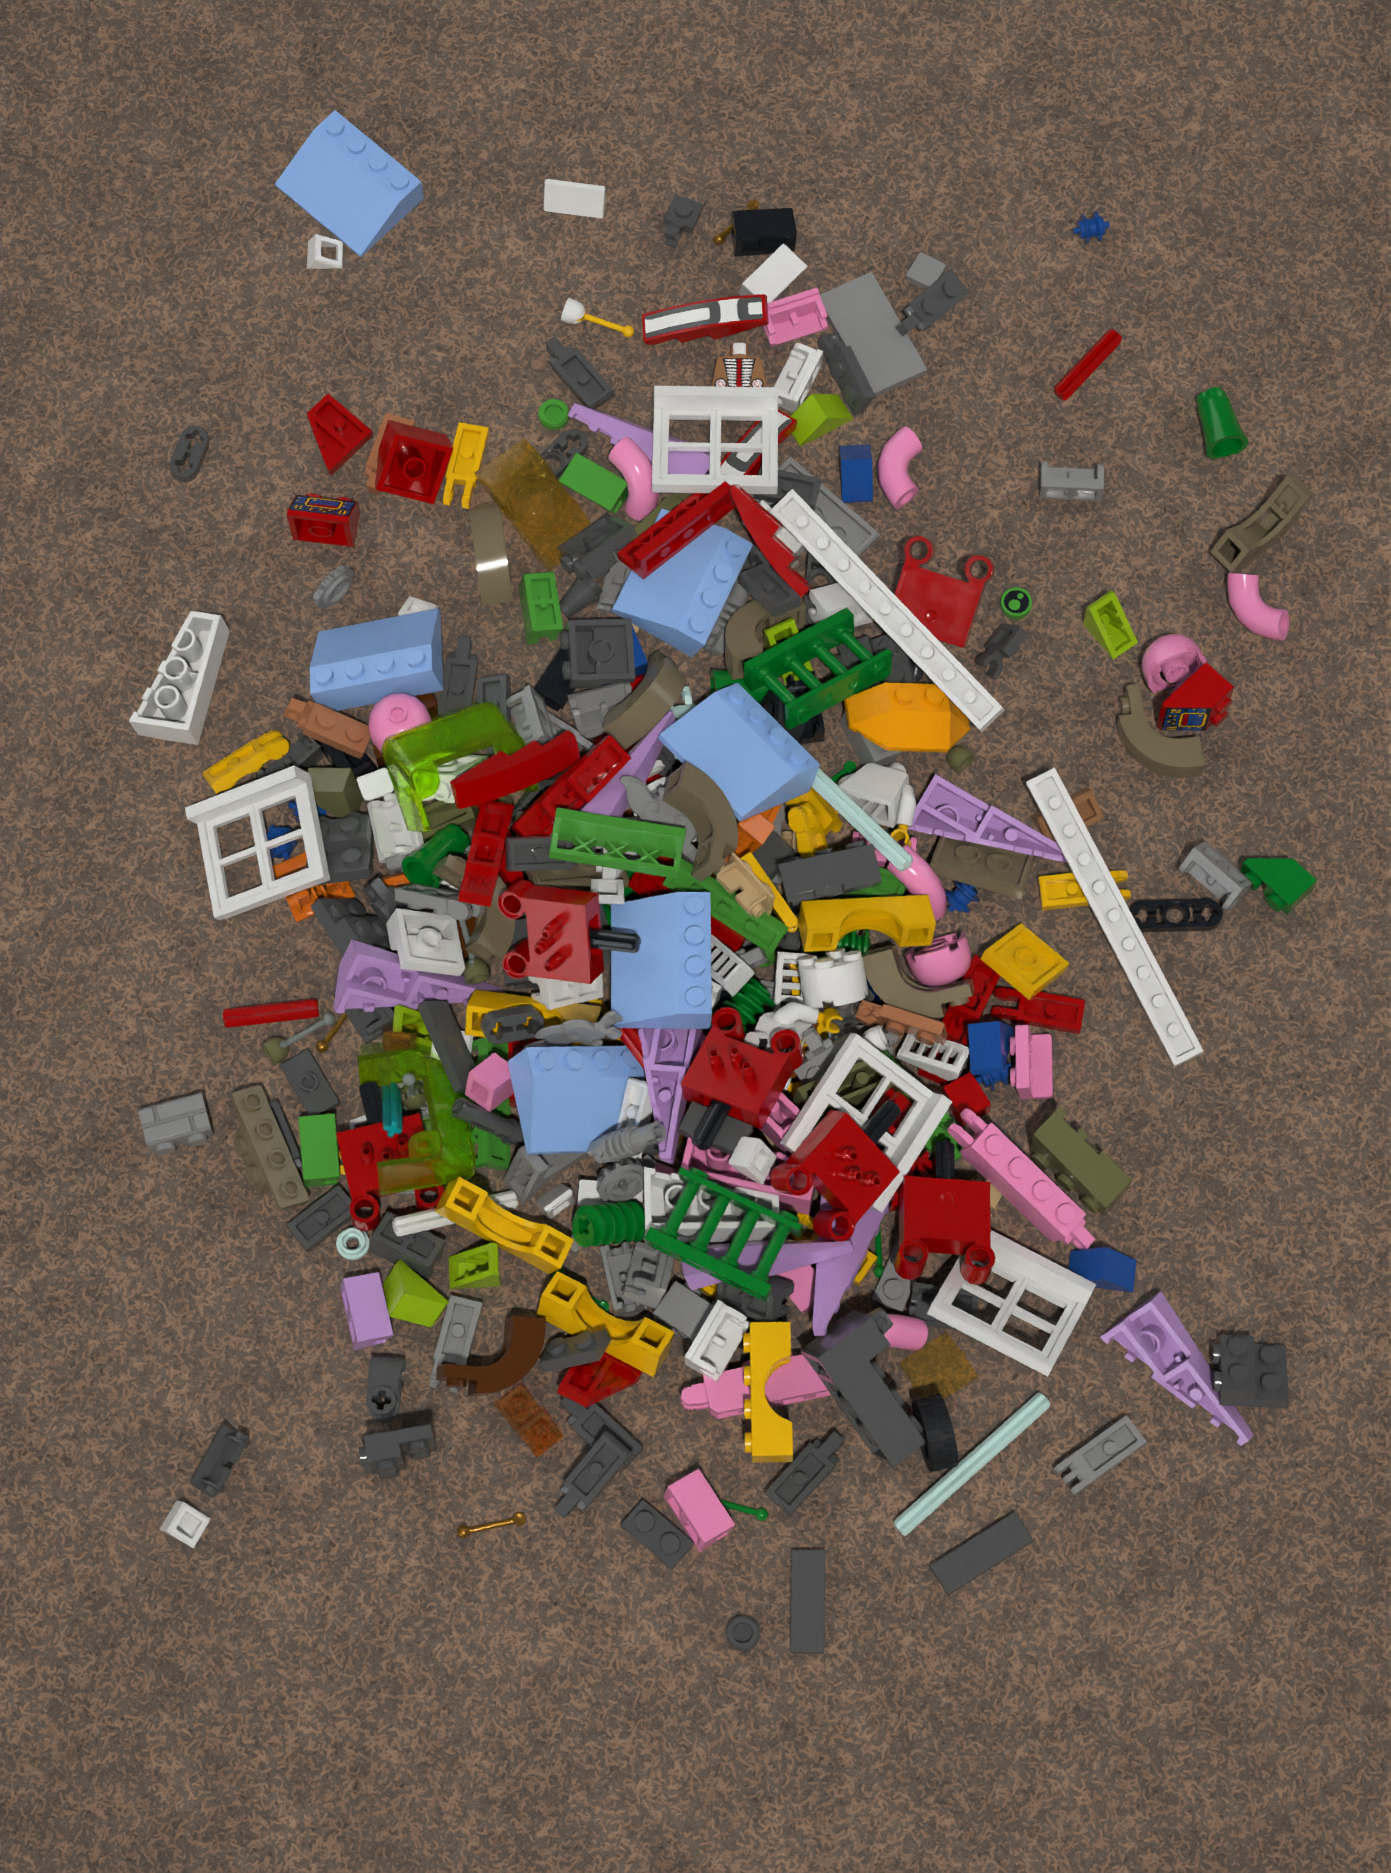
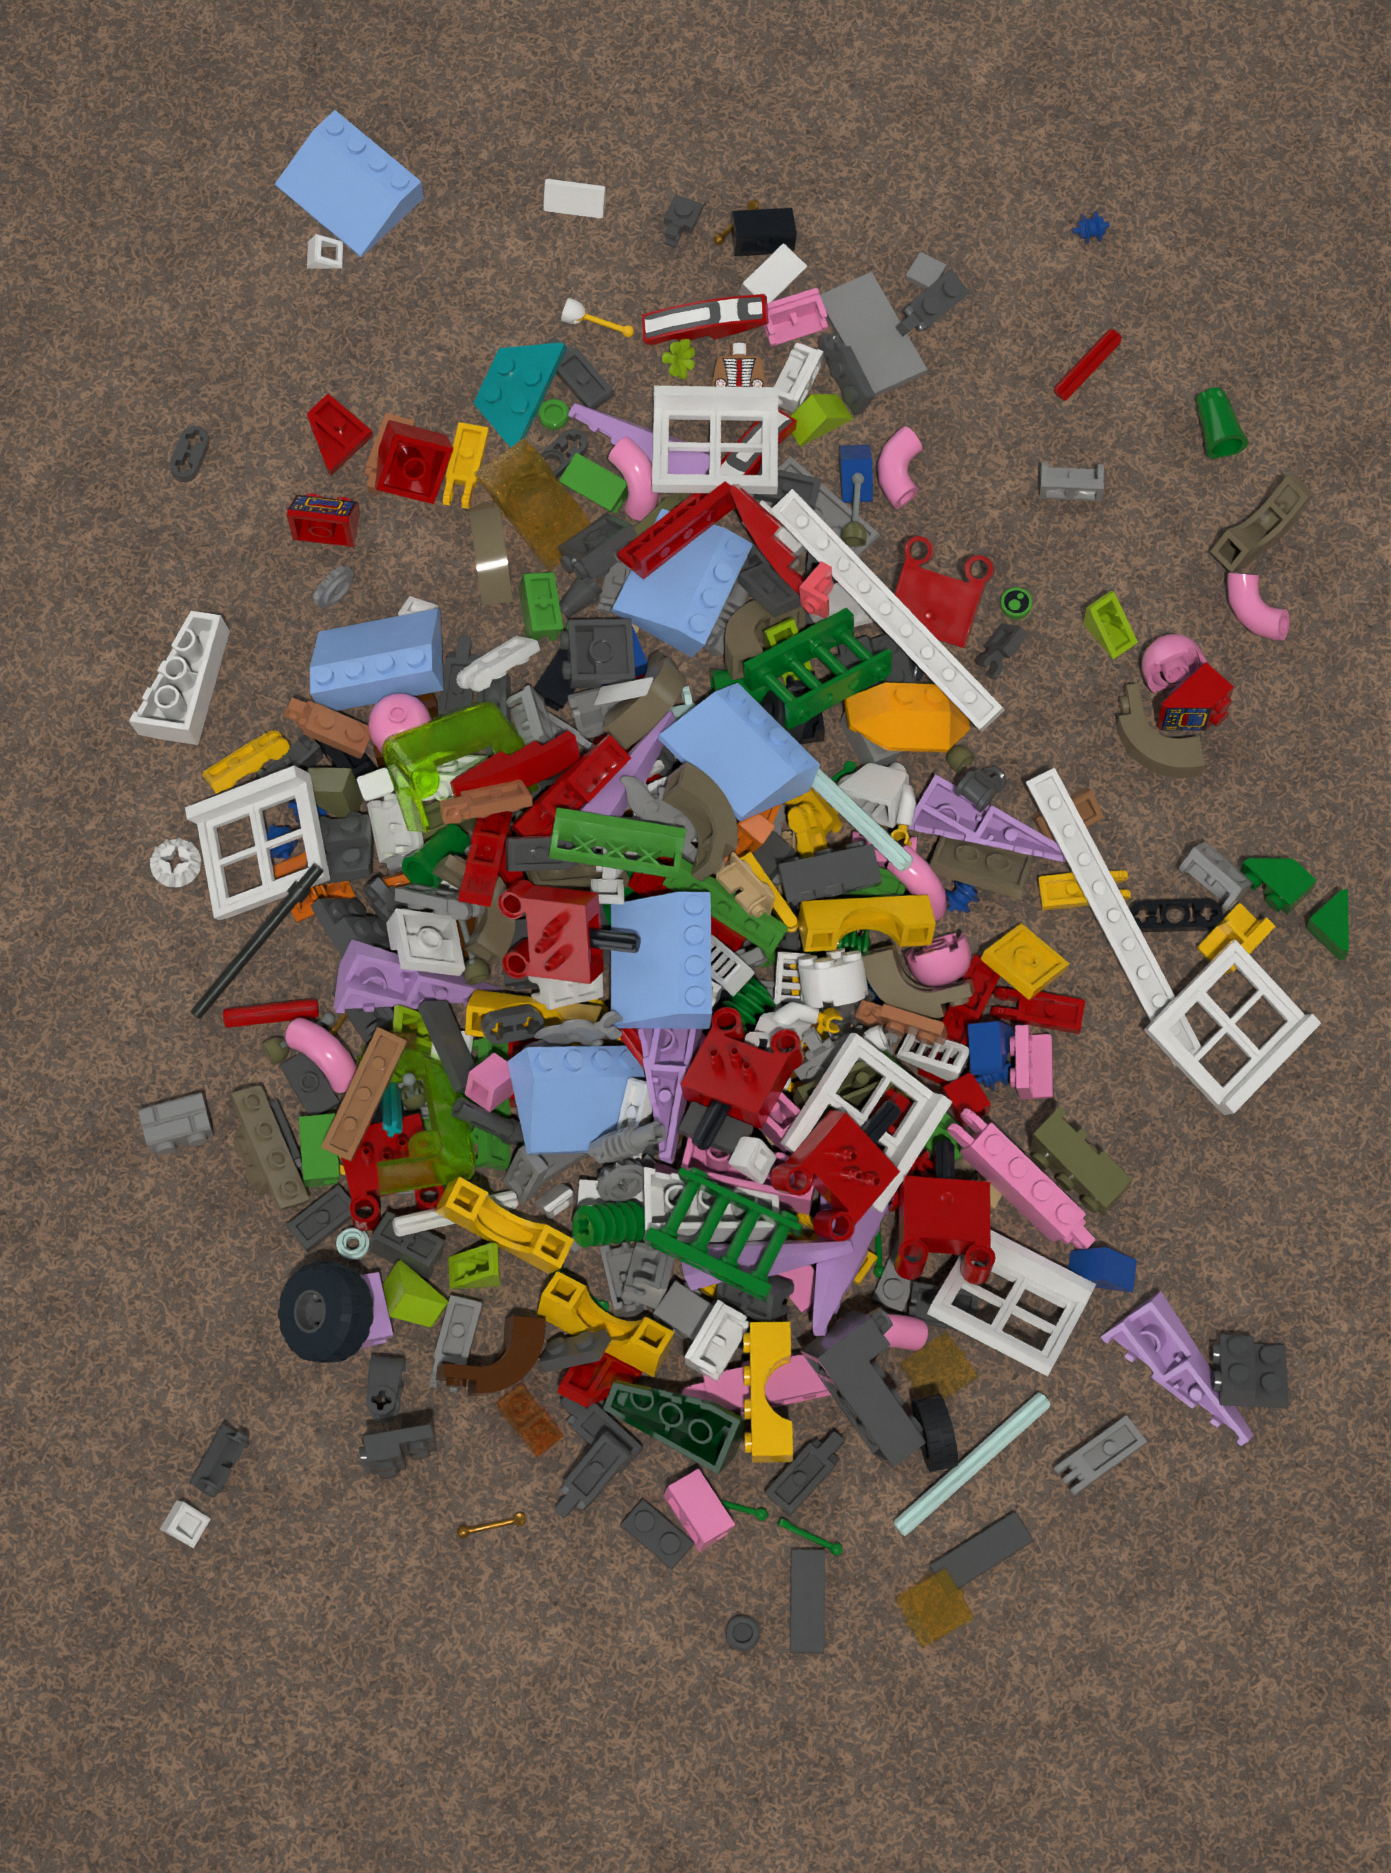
none -> white gear [150,837,201,887]
none -> pearl dark grey bar [191,863,324,1019]
none -> black wheel [278,1262,374,1363]
none -> bright pink cylinder [285,1018,358,1093]
none -> medium nougat plate [321,1027,409,1162]
none -> nougat hinge [440,780,533,824]
none -> white hinge [456,636,540,692]
none -> teal wing [473,342,567,453]
none -> white sticker [594,677,653,705]
none -> dark green wedge [603,1380,745,1474]
none -> lime plant [662,339,696,380]
none -> green hinge [777,1518,843,1556]
none -> coral bracket [799,561,834,619]
none -> olive hinge [842,473,867,547]
none -> clear yellow piece [895,1569,974,1648]
none -> dark grey connector [954,766,1007,813]
none -> white window [1144,940,1321,1115]
none -> yellow panel [1197,903,1276,975]
none -> green slope [1306,889,1349,960]

